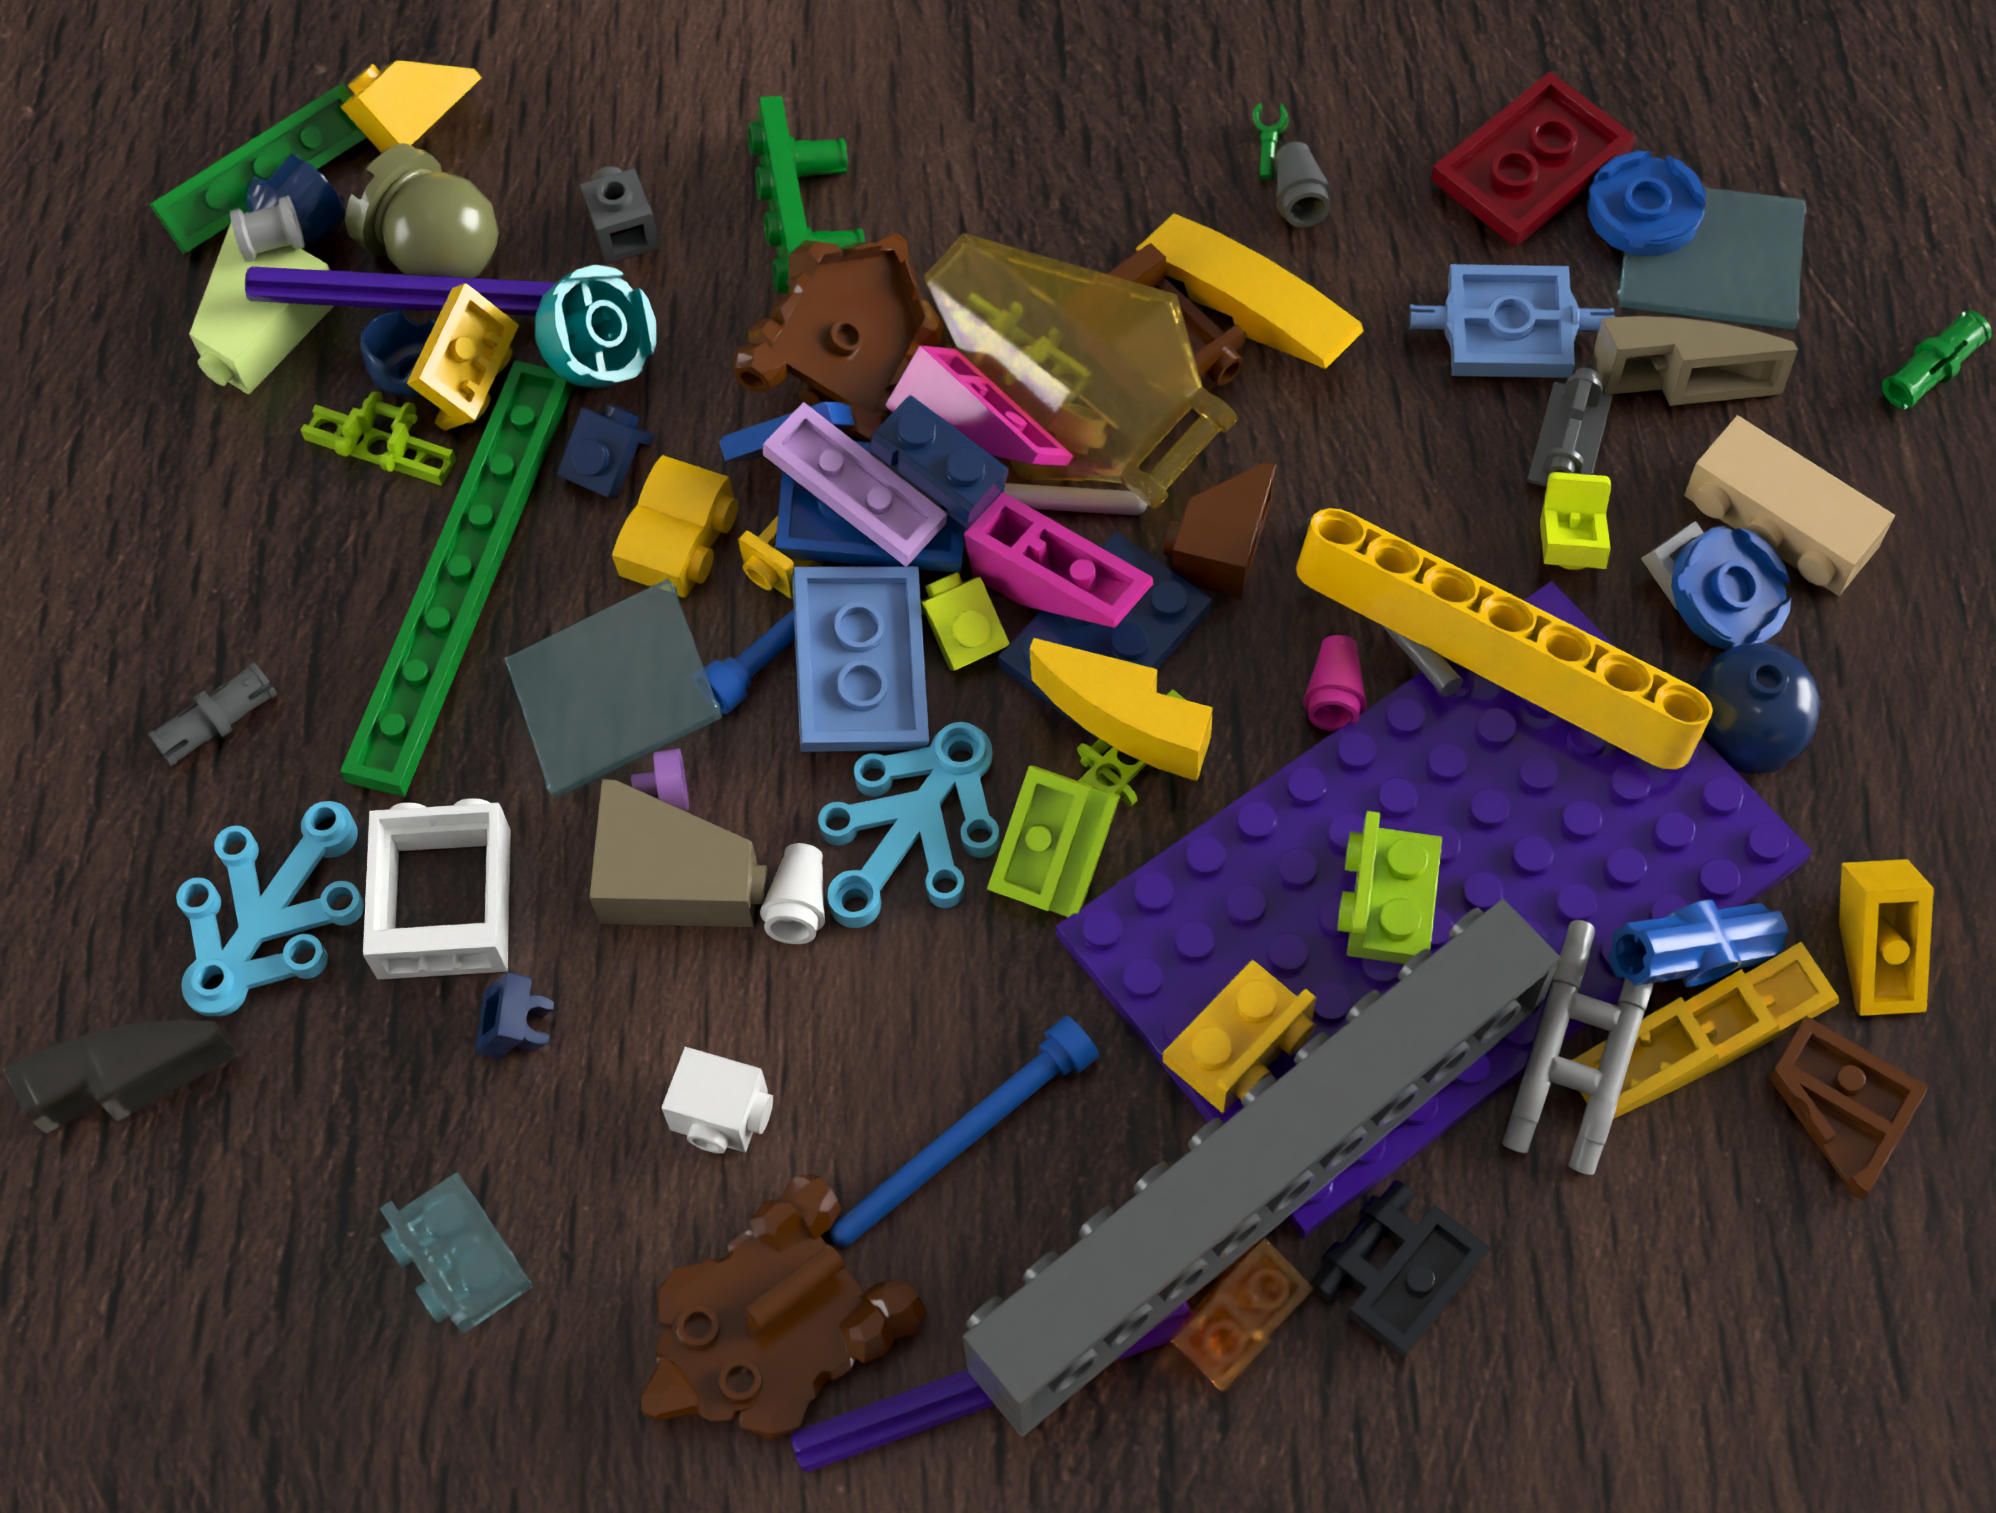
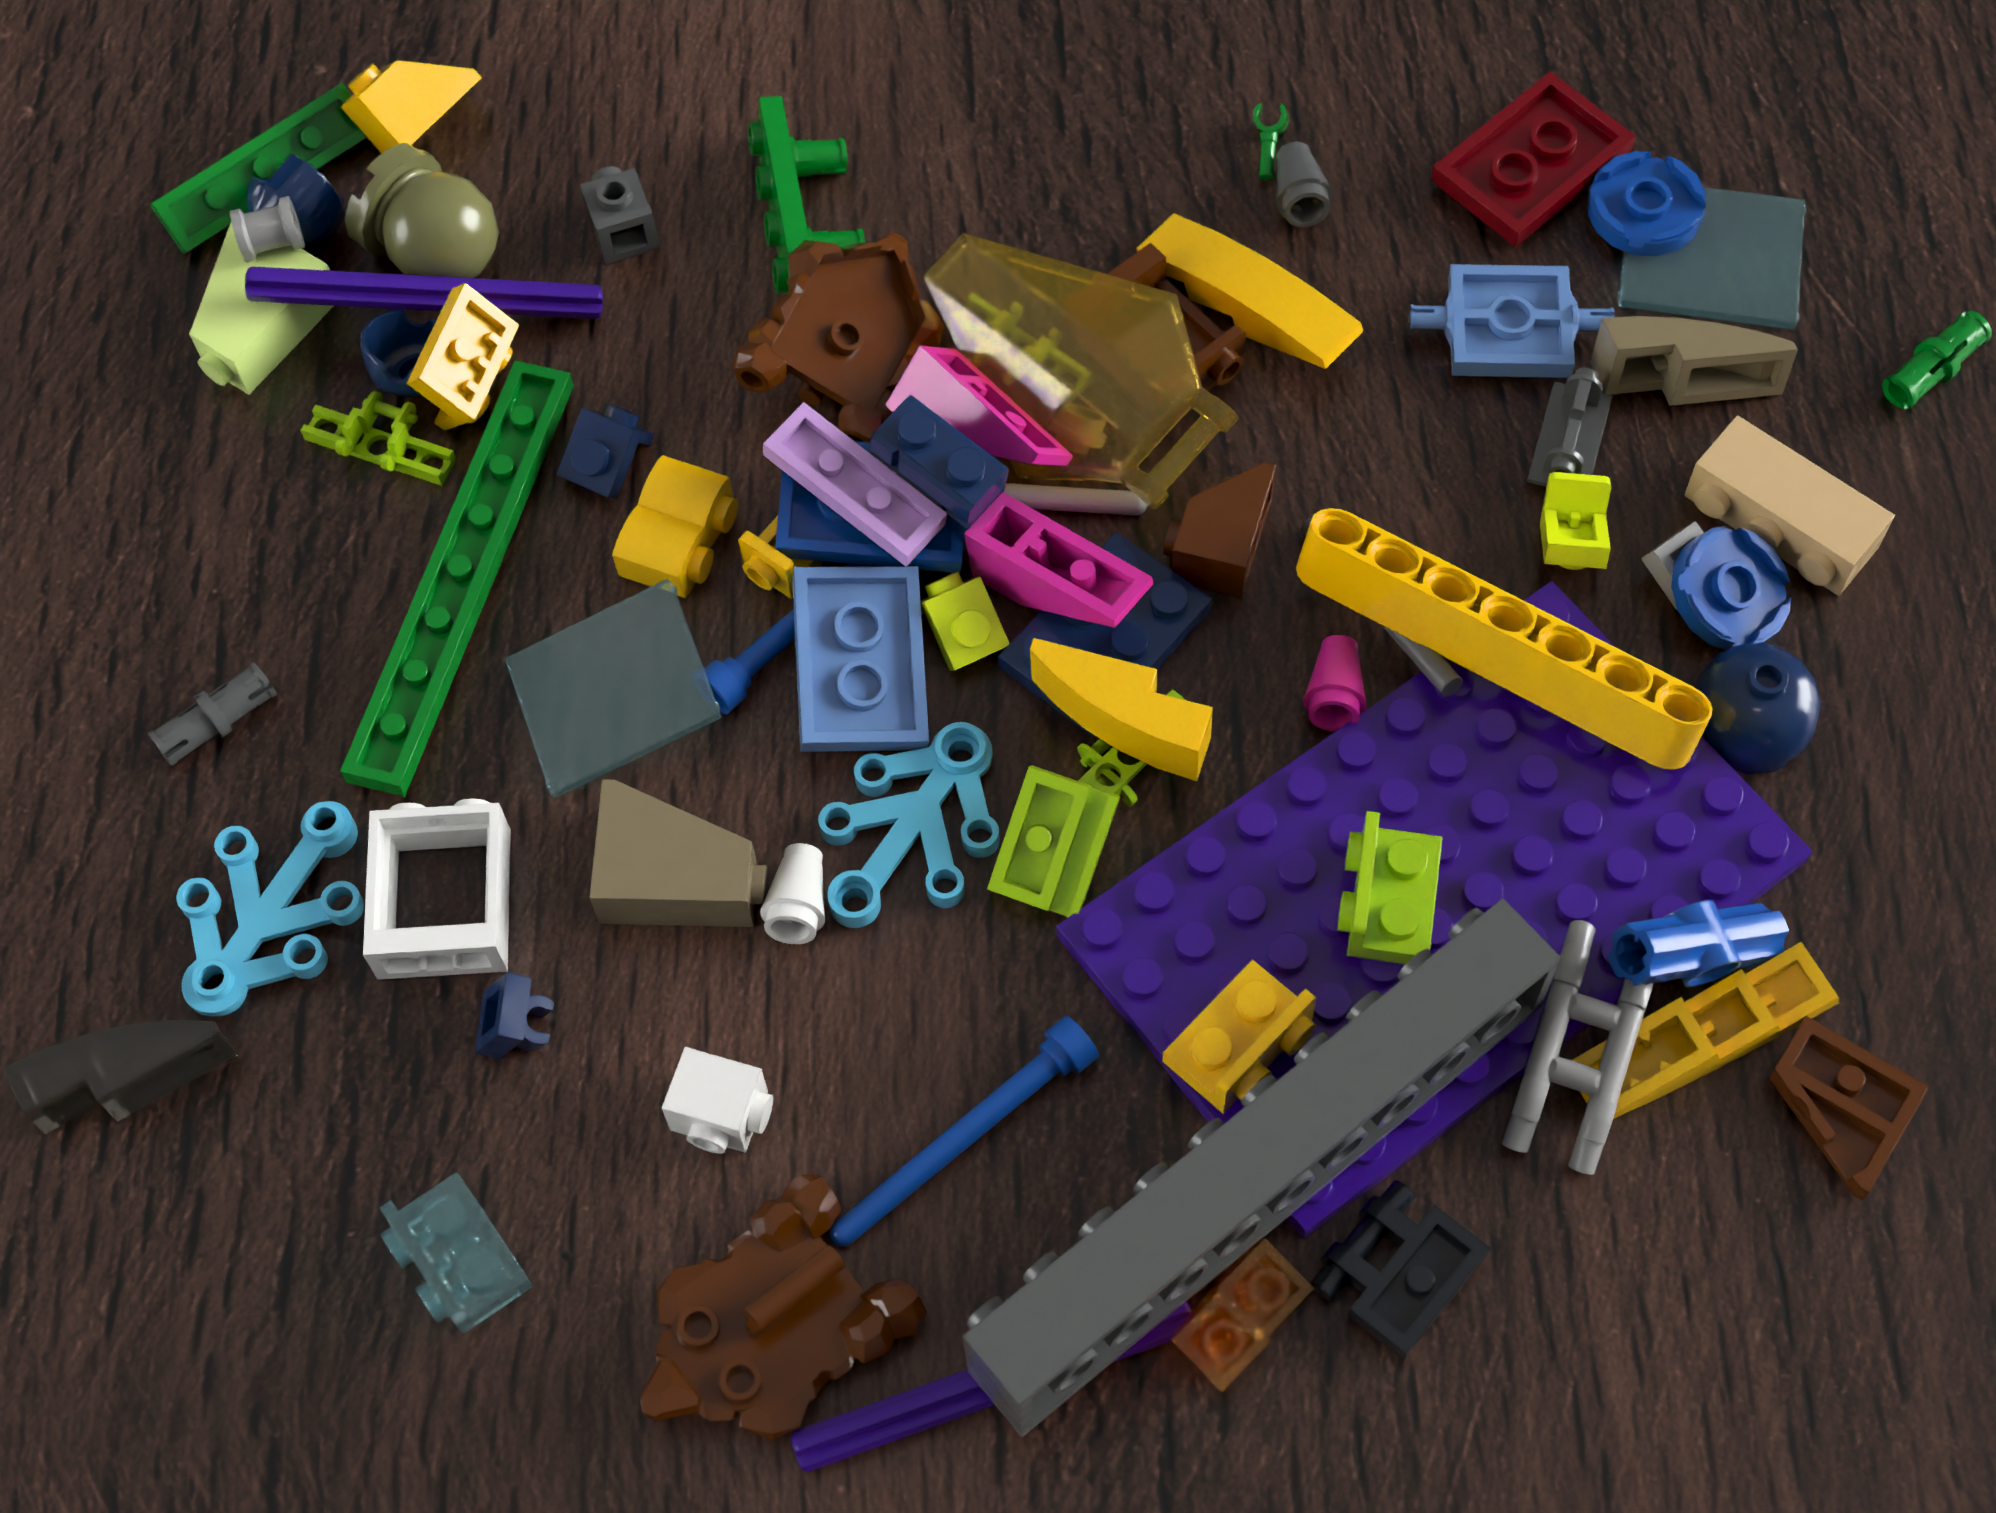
teal cylinder [534,265,657,389] -> none
medium lavender tile [631,748,689,812] -> none
blue tile [719,401,855,461] -> none
yellow slope [1839,859,1934,1016] -> none

